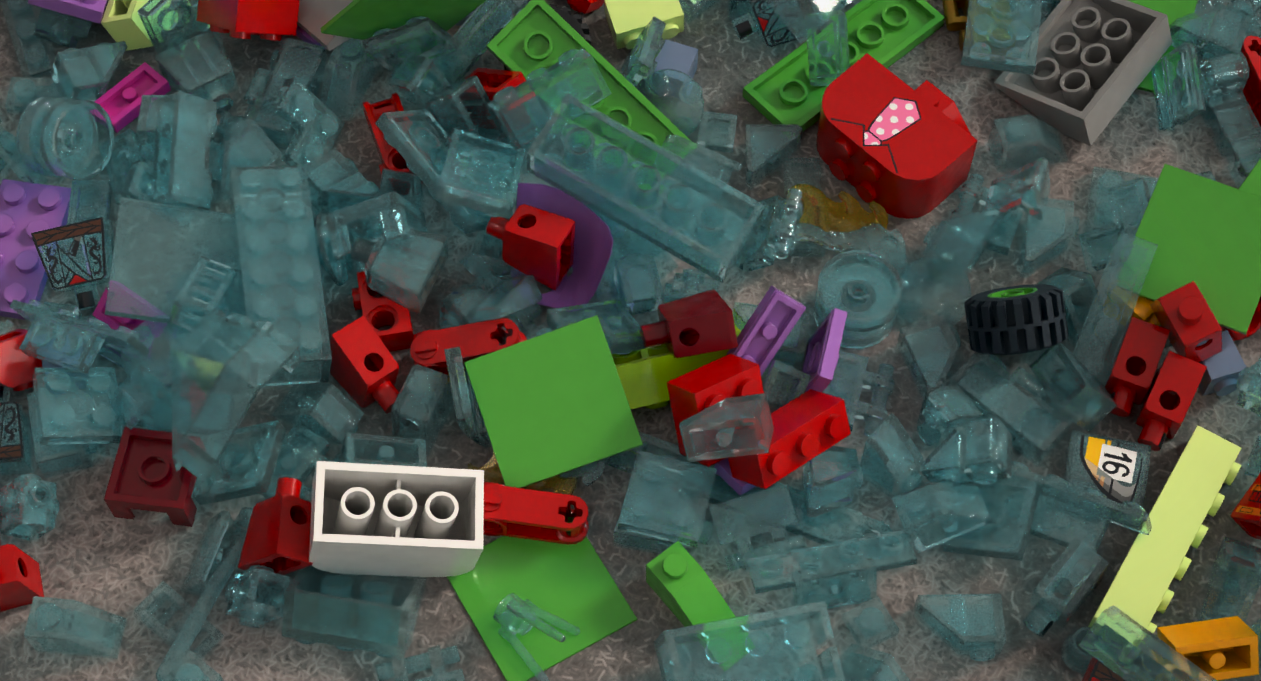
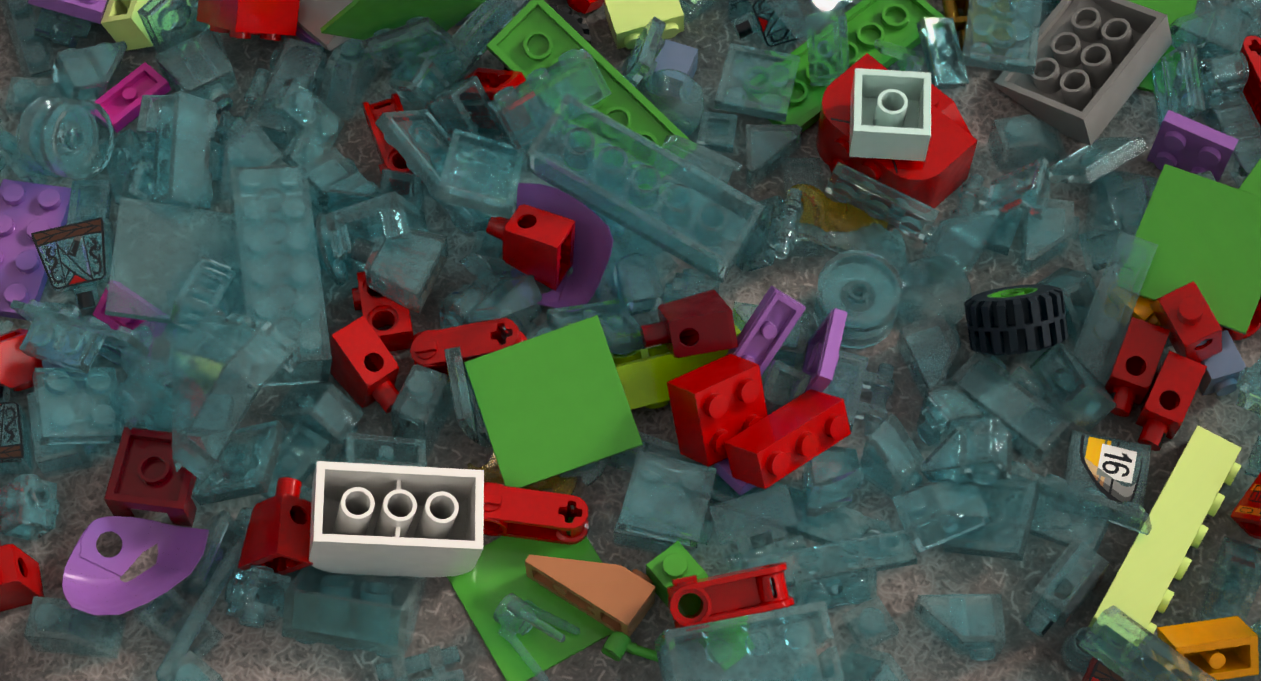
clear light blue slope [679,393,774,462] -> none
none -> medium lavender piece [62,516,209,615]
none -> nougat slope [525,554,655,638]
none -> bright green hand [601,631,662,663]
none -> red piece [667,562,795,634]
none -> clear light blue plate [714,43,800,122]
none -> clear light blue plate [824,162,940,240]
none -> light aqua brick [849,68,931,161]
none -> clear light blue panel [874,39,925,72]
none -> clear light blue plate [916,17,969,89]
none -> clear light blue plate [1045,137,1148,184]
none -> medium lavender plate [1147,110,1239,182]

